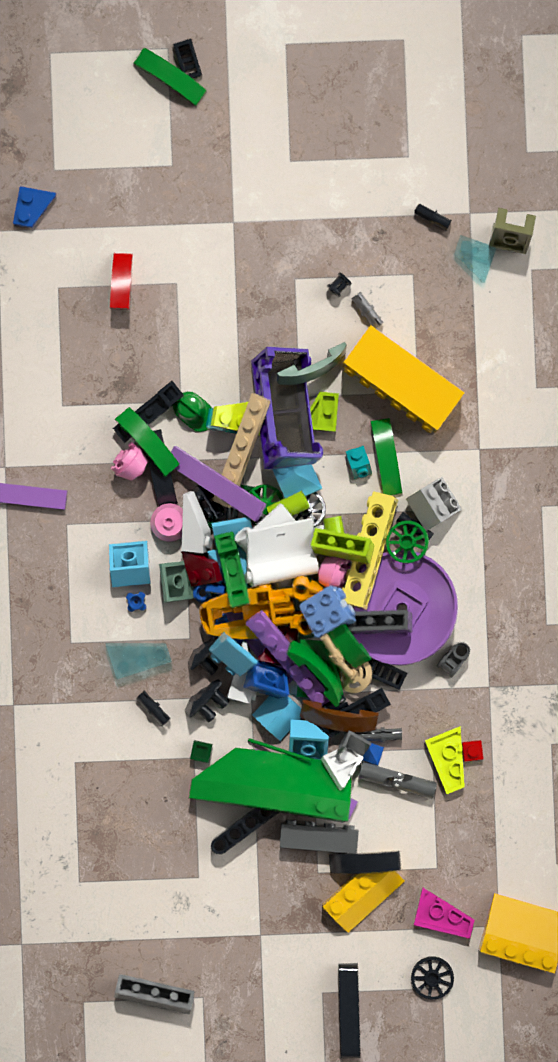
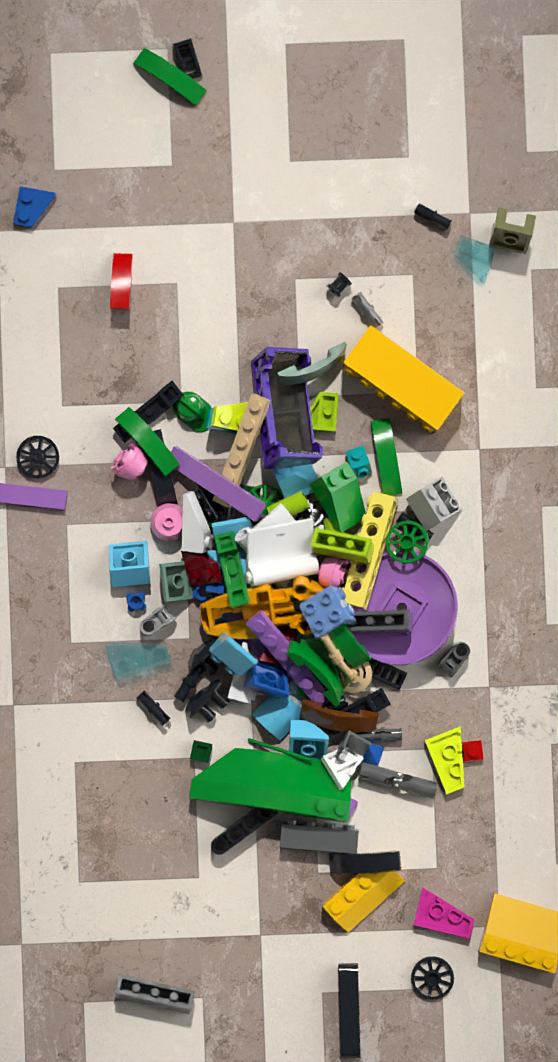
none -> black wheel [16,435,59,478]
none -> light grey piece [140,603,177,635]
none -> black pin [174,666,204,703]
none -> green slope [309,462,366,533]

